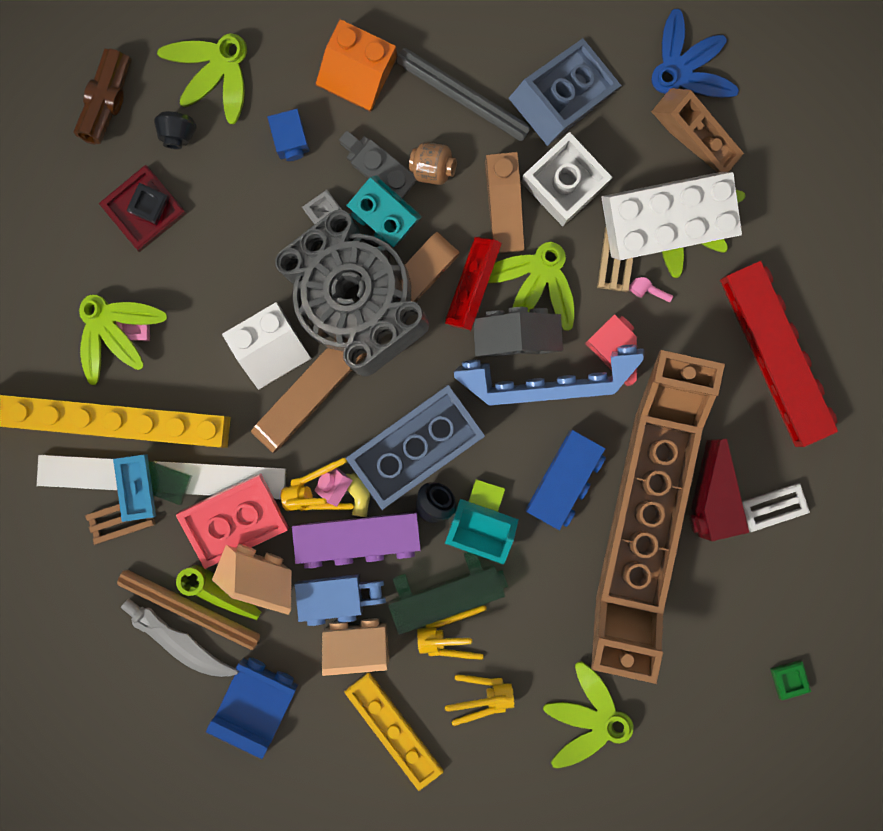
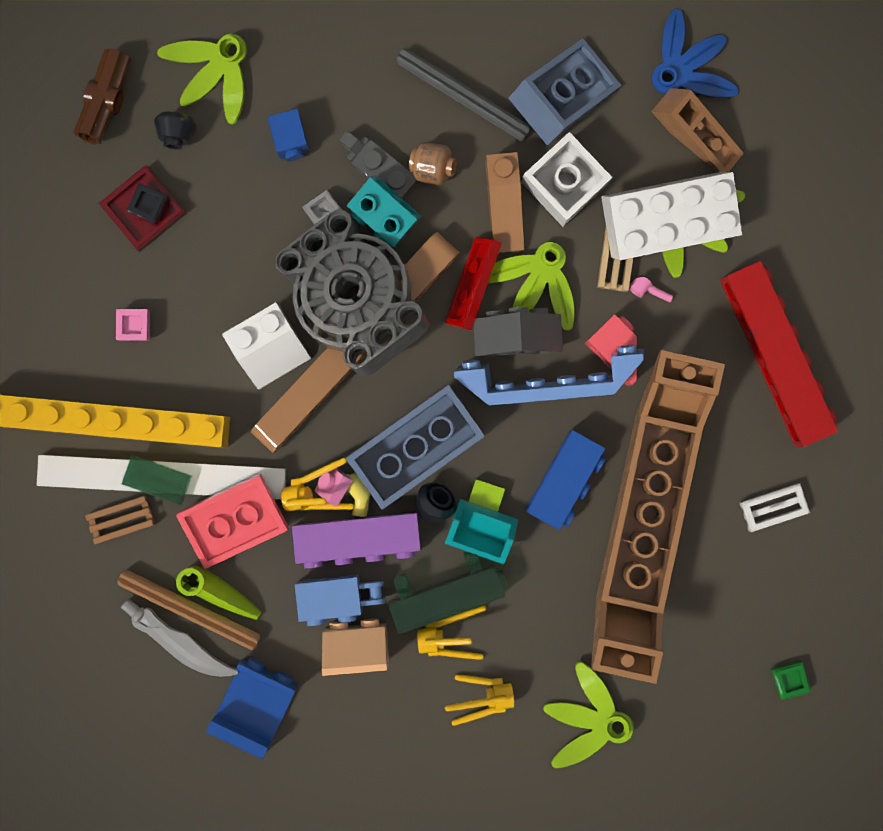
lime plant [79,295,167,385] -> none
dark azure plate [113,454,156,522] -> none
light nougat slope [212,544,292,615] -> none
orange slope [316,19,397,112] -> none
yellow tile [344,672,443,791] -> none
dark red slope [689,439,749,541] -> none

